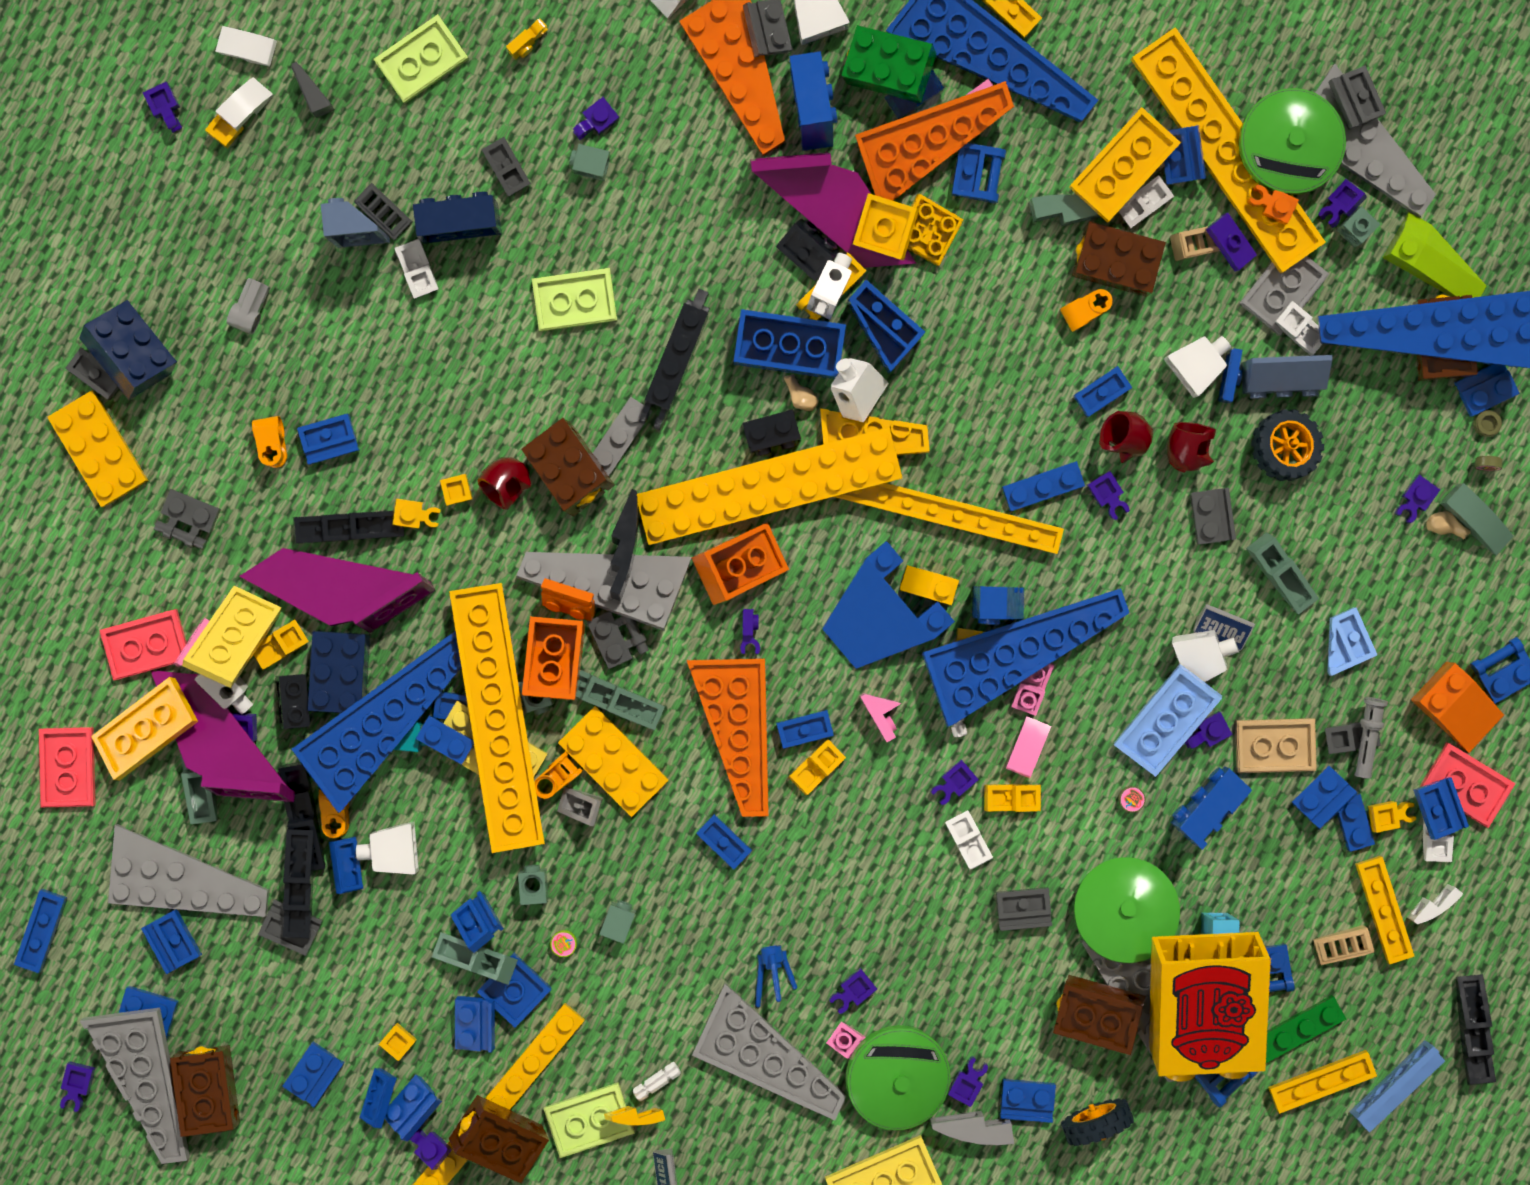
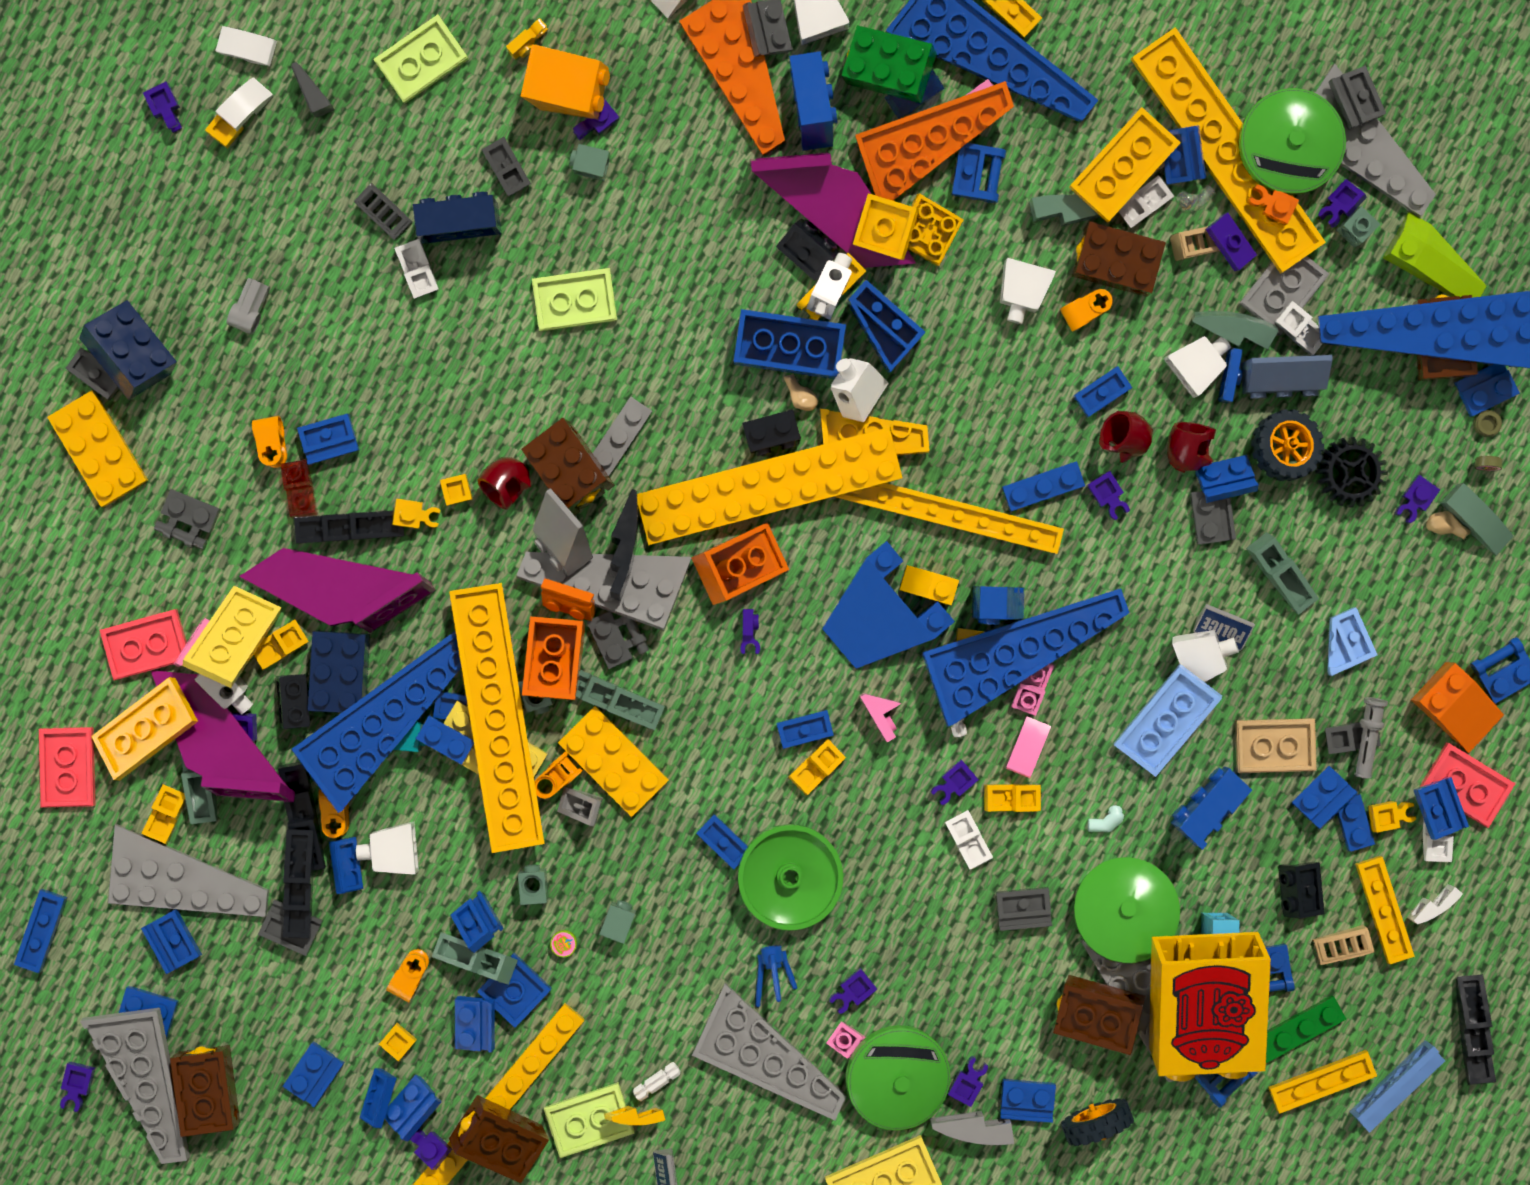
sand blue slope [321,198,390,248] -> none
black hinge [639,289,710,430] -> none
orange wing [686,658,768,817] -> none
tile [1118,786,1146,813] -> none
dark purple plate [1185,711,1233,749] -> none
none -> yellow slope [141,784,186,845]
none -> clear red slope [280,459,318,519]
none -> light orange piece [386,949,429,1003]
none -> light orange slope [521,44,610,119]
none -> light grey slope [533,488,593,576]
none -> bright green dish [738,824,843,930]
none -> white torso [1000,258,1056,324]
none -> light aqua arm [1088,805,1124,832]
none -> clear arm [1176,185,1216,211]
none -> sand green slope [1192,311,1279,349]
none -> blue plate [1195,455,1258,503]
none -> black bracket [1278,862,1325,919]
none -> black gear [1315,437,1388,508]

